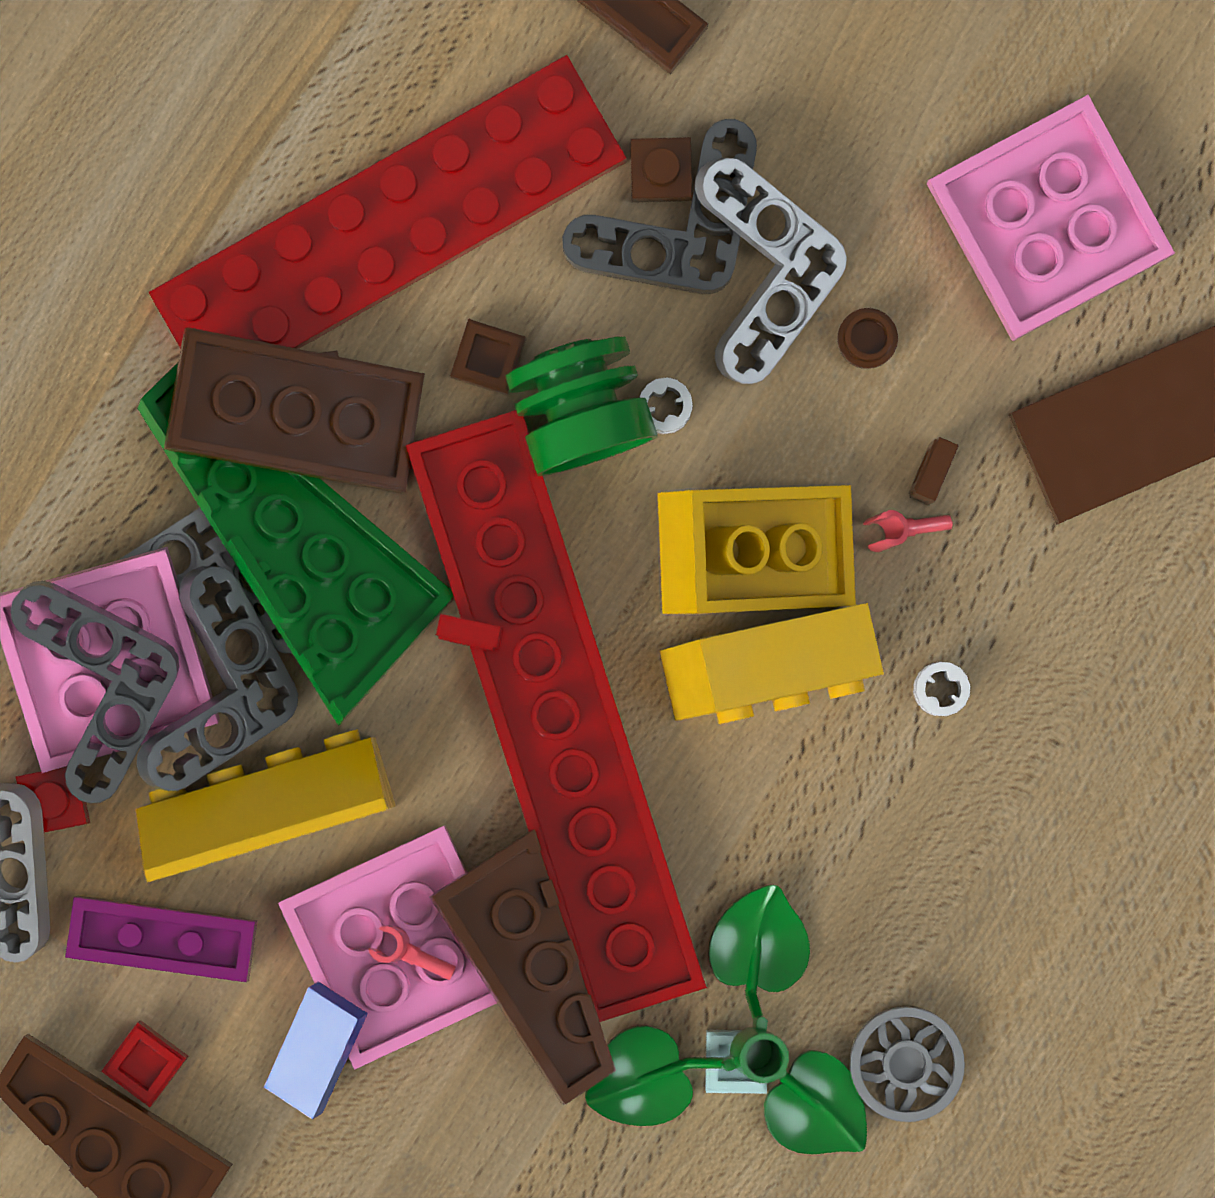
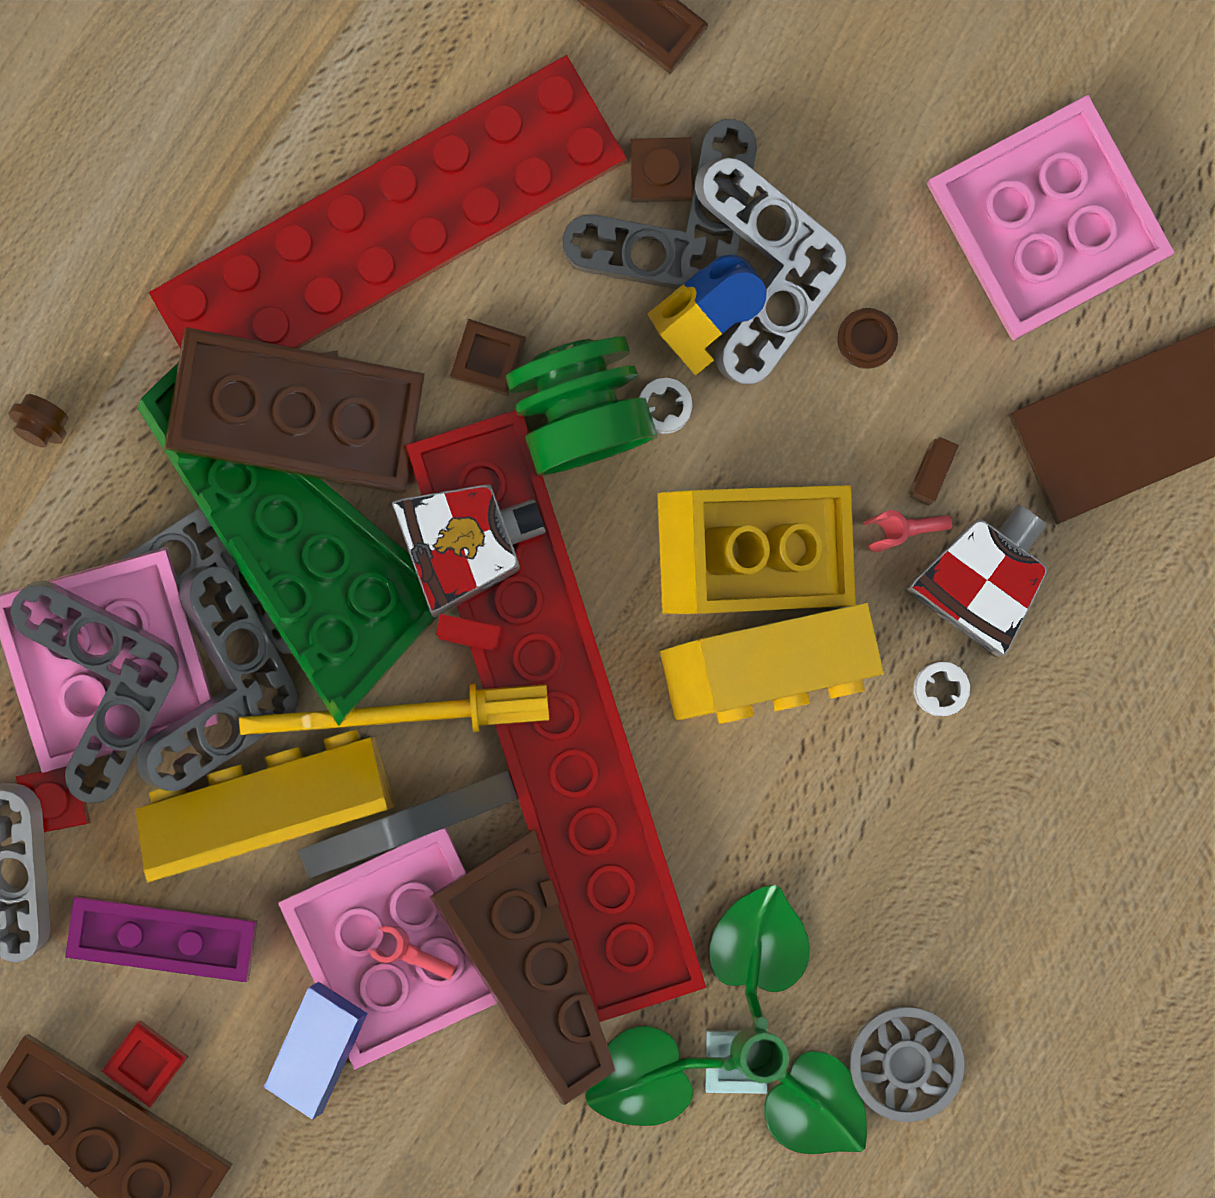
none -> reddish brown plate [8,394,69,448]
none -> yellow piece [238,683,549,735]
none -> dark grey beam [298,770,518,879]
none -> torso [392,485,546,618]
none -> leg [647,254,767,376]
none -> torso [905,505,1048,657]

